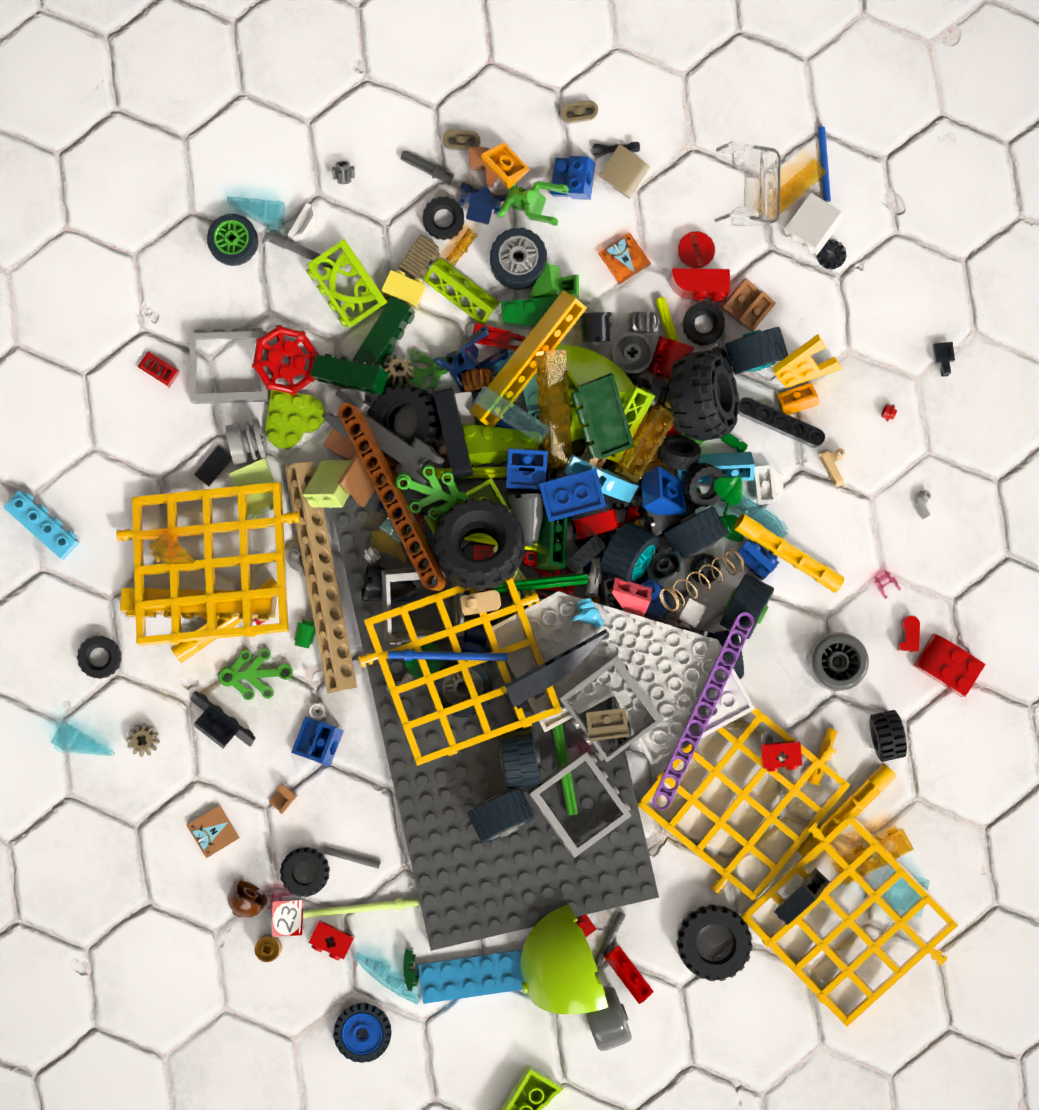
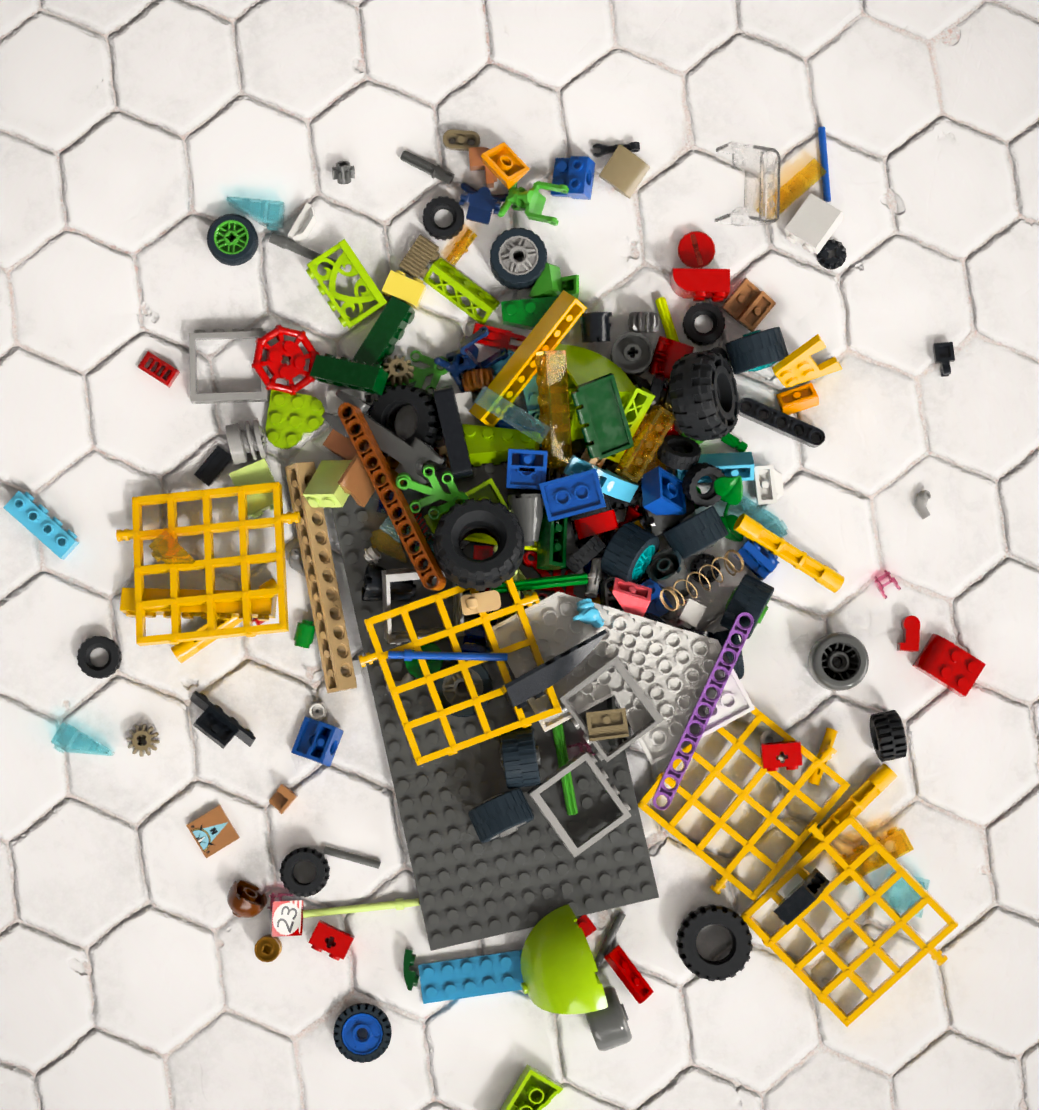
bright green plant [218,649,293,700] -> none
clear light blue slope [353,952,421,1005] -> none
neon yellow axle [422,467,507,479] -> none
dark tan plate [561,100,598,124] -> none
clear orange tile [598,232,651,285] -> none
tan piece [818,448,846,488] -> none
red plate [881,403,897,422] -> none

